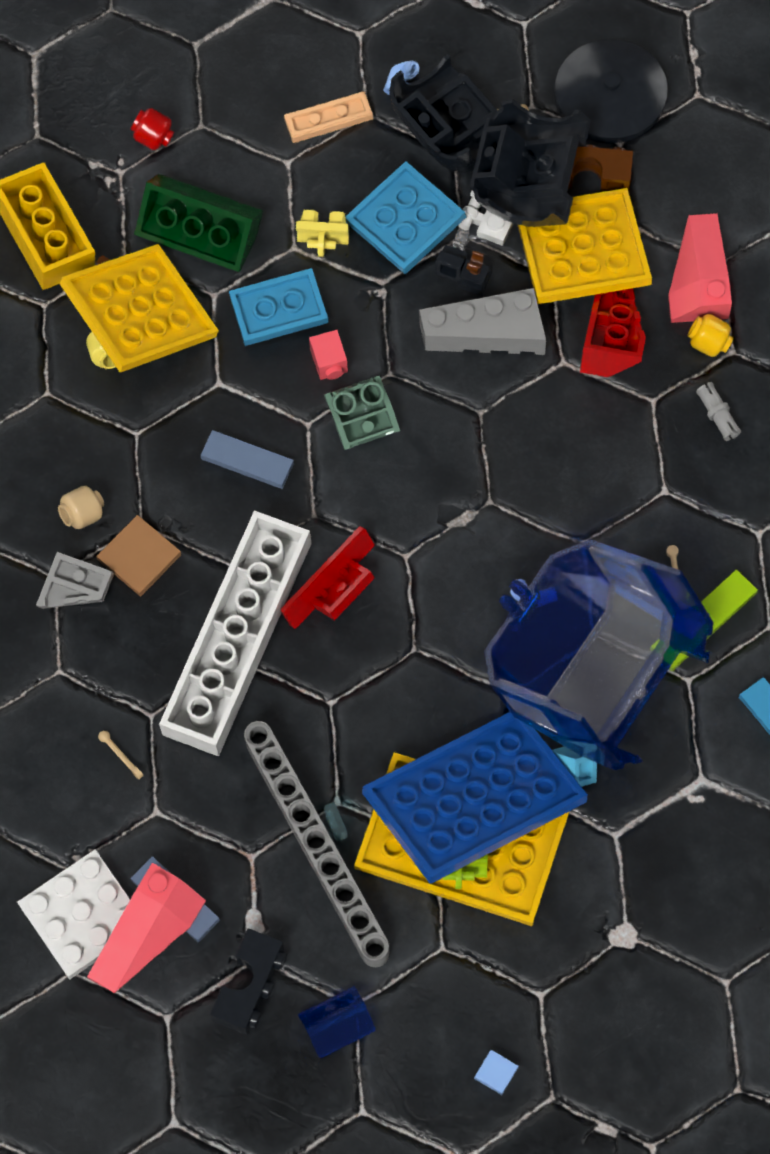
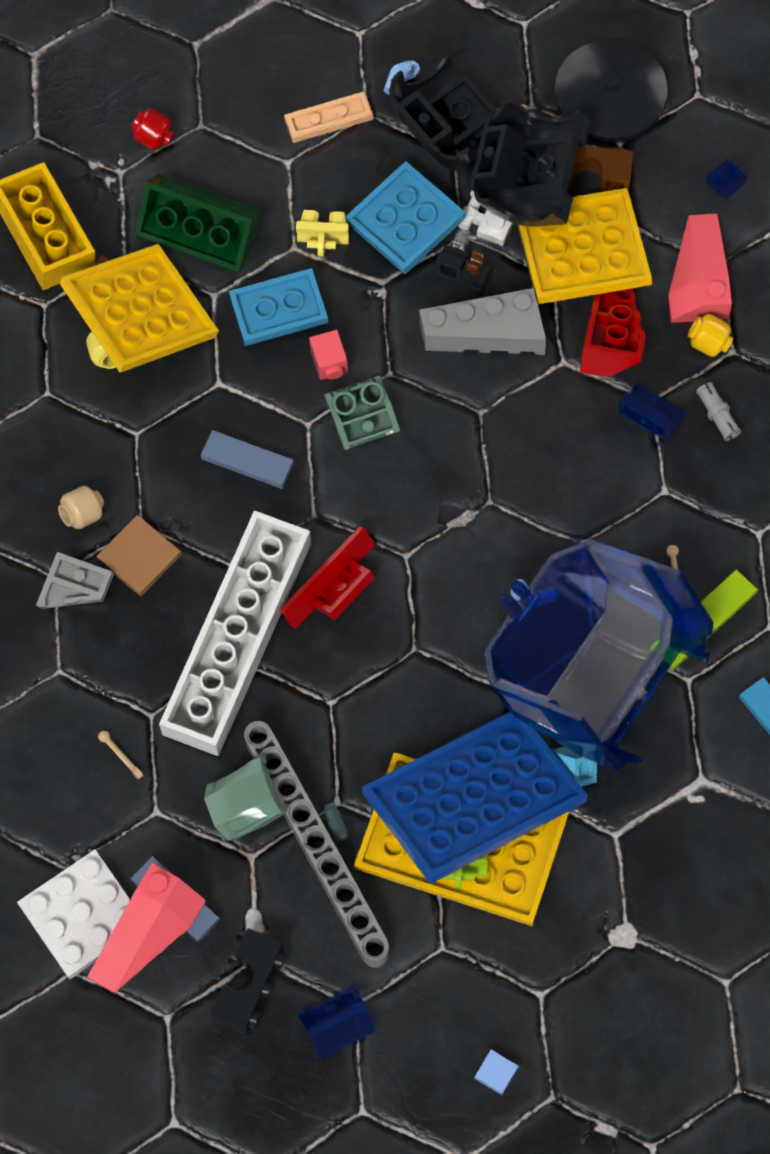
none -> sand green slope [204,757,286,840]
none -> clear blue panel [618,385,686,442]
none -> clear blue tile [706,159,747,199]

